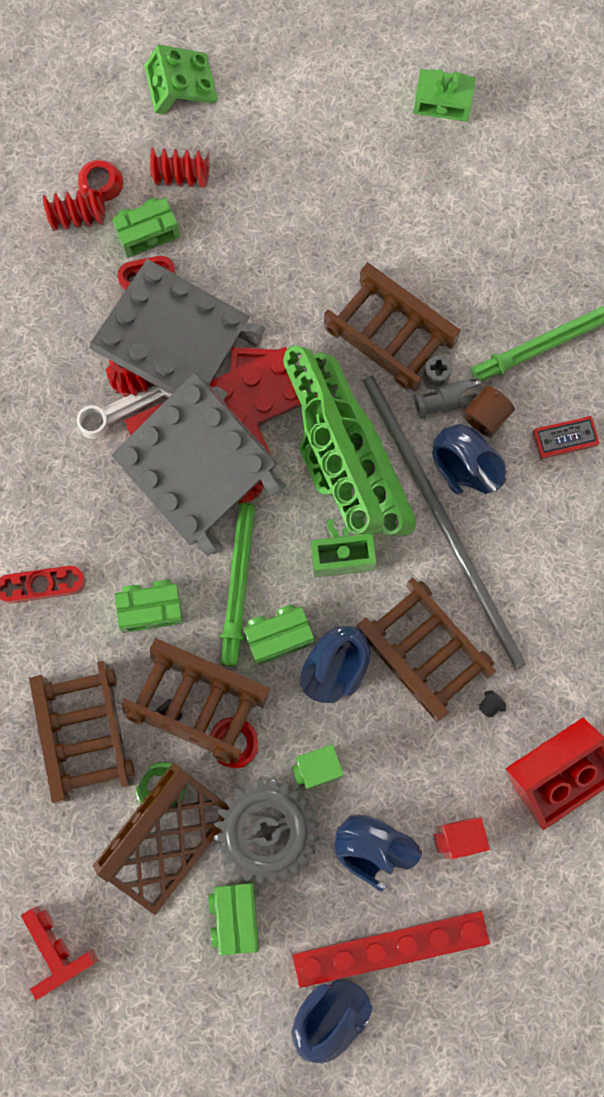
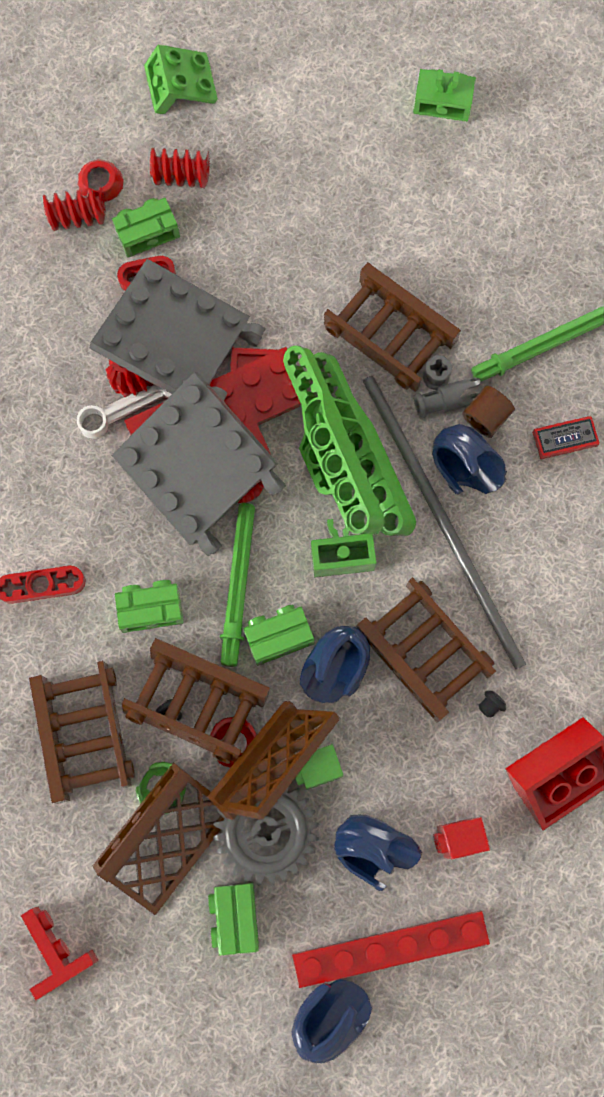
none -> reddish brown fence [208,701,340,820]

